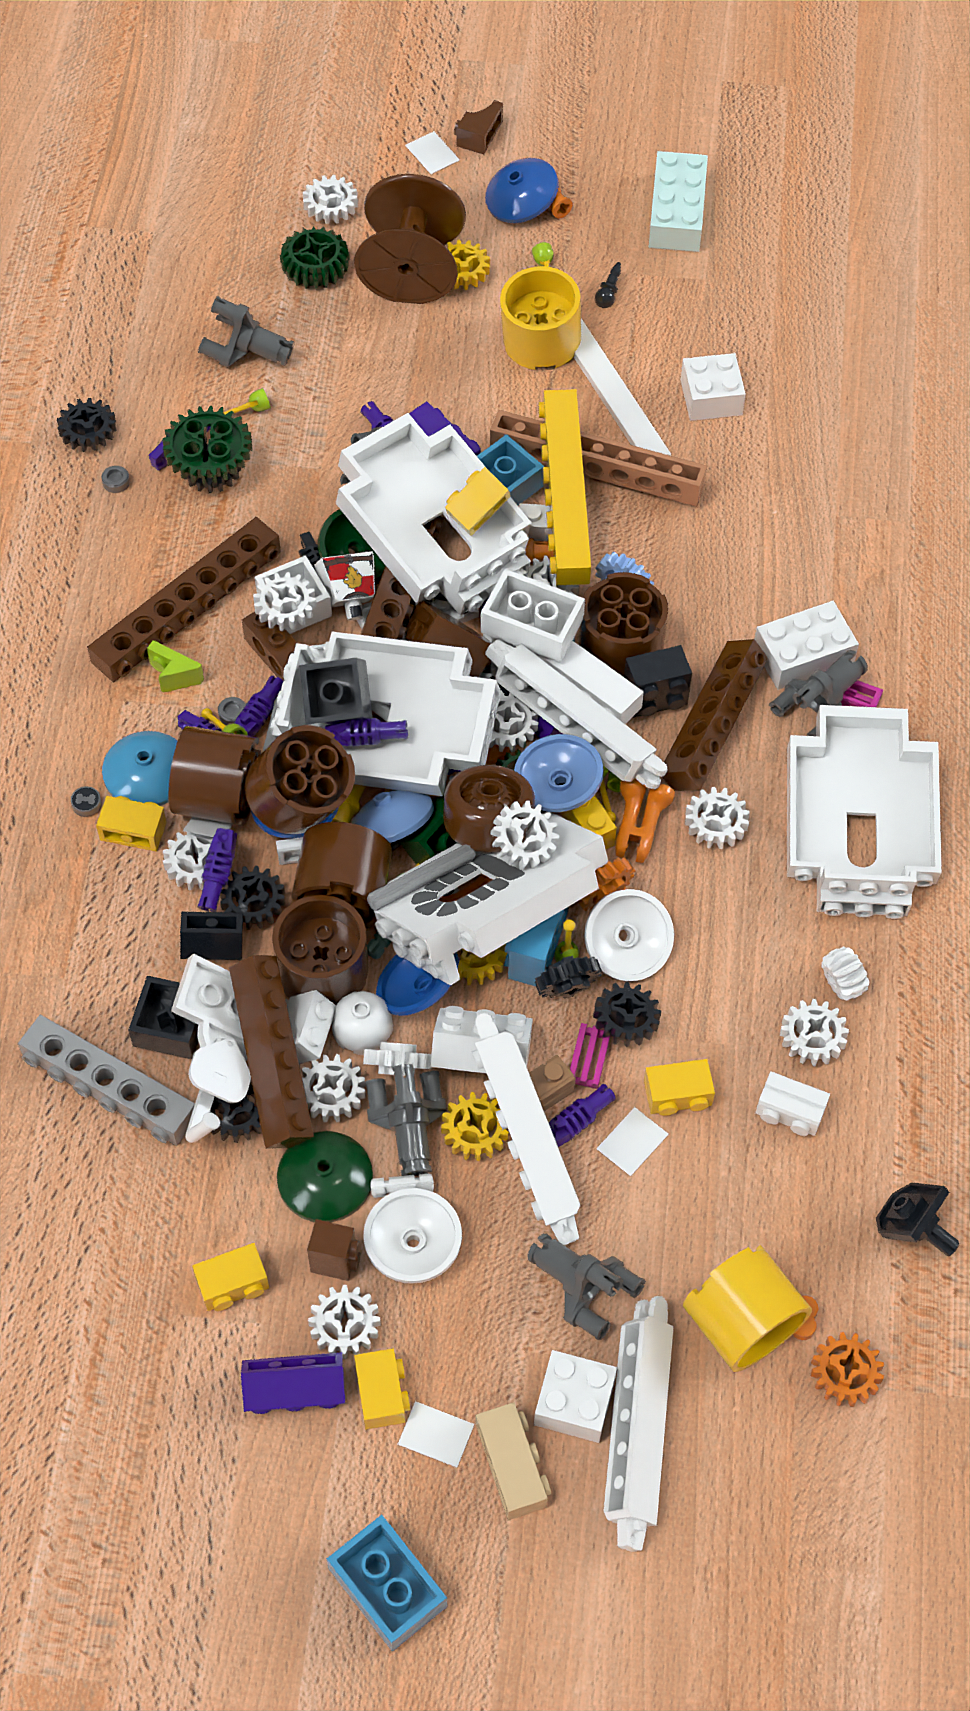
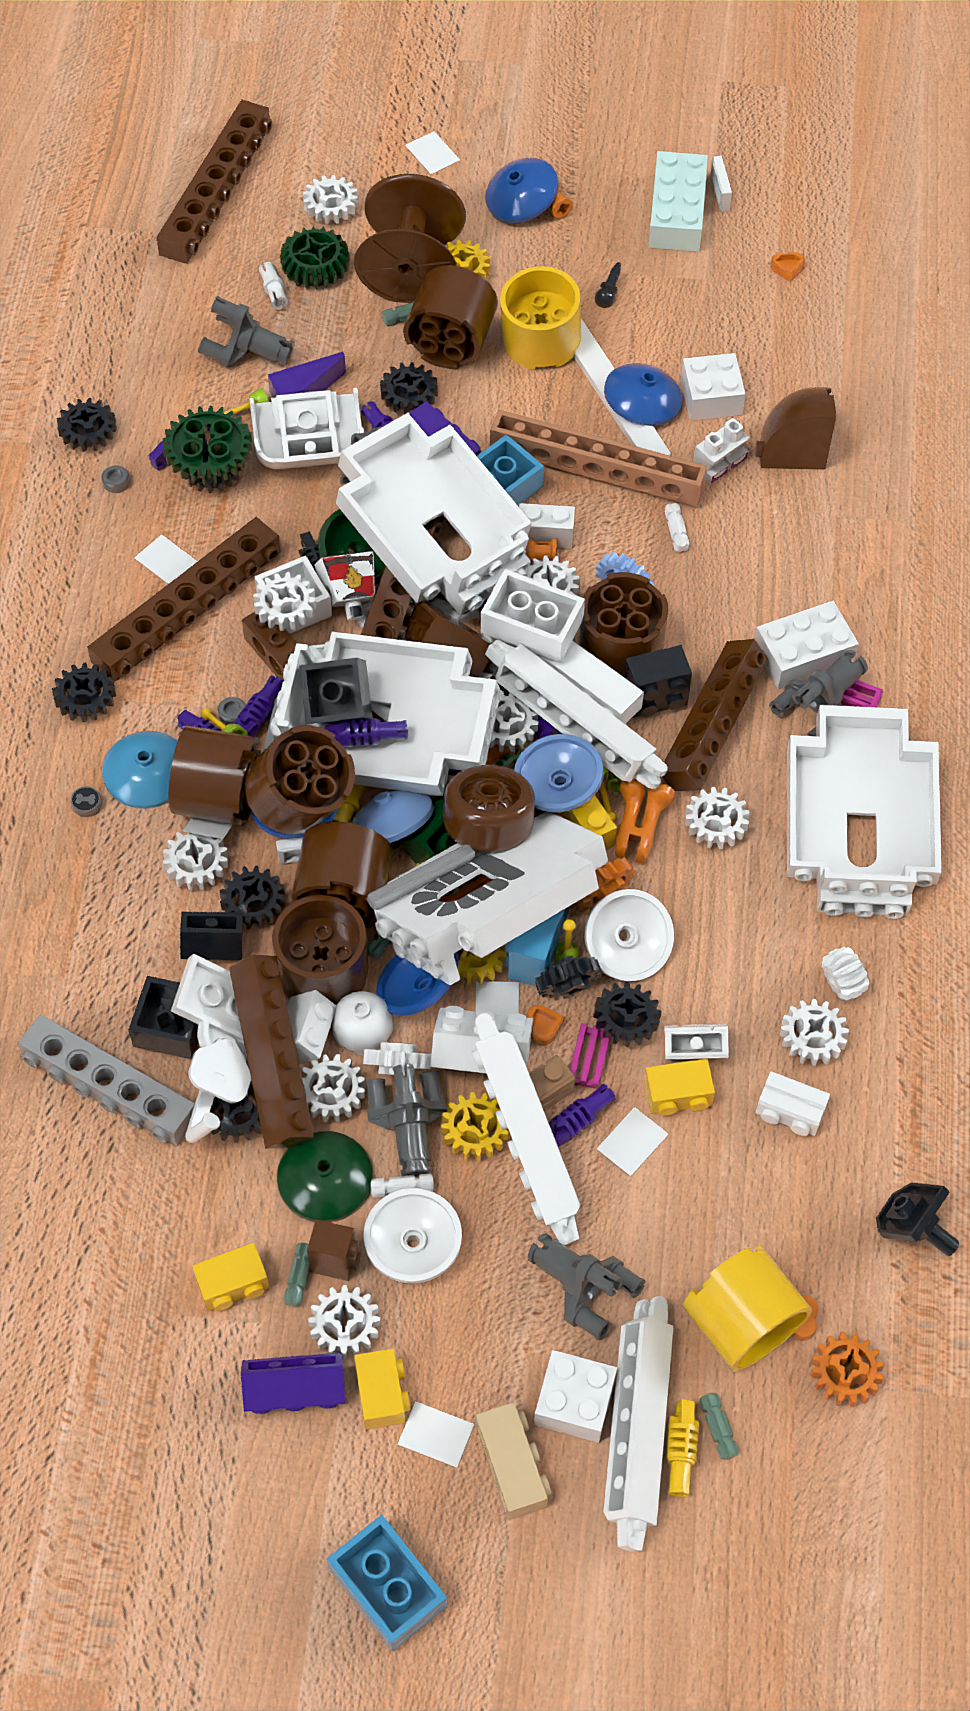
yellow brick [96,796,167,852] -> none
lime slope [147,640,204,692] -> none
dark purple hinge [197,828,237,912] -> none
yellow brick [445,467,511,536] -> none
reddish brown arch [454,100,503,155] -> none
white gear [490,801,559,869] -> none
lime hinge [532,242,553,267] -> none
yellow brick [538,389,591,585] -> none
none -> black gear [52,662,116,722]
none -> white sticker [134,534,198,584]
none -> reddish brown brick [156,99,272,264]
none -> white piece [249,388,364,469]
none -> white pin [259,262,288,310]
none -> dark purple slope [268,351,346,398]
none -> sand green axle [284,1242,310,1307]
none -> black gear [380,362,438,415]
none -> sand green axle [382,302,414,326]
none -> reddish brown brick [403,265,498,369]
none -> white sticker [475,981,519,1015]
none -> orange tile [526,1005,565,1045]
none -> blue dish [604,363,683,426]
none -> white brick [664,1024,729,1059]
none -> white axle [665,503,690,552]
none -> yellow hinge [666,1399,699,1498]
none -> white hips [693,418,750,484]
none -> sand green axle [699,1393,739,1460]
none -> white tile [710,156,732,212]
none -> reddish brown brick [755,387,836,470]
none -> orange tile [770,252,805,281]

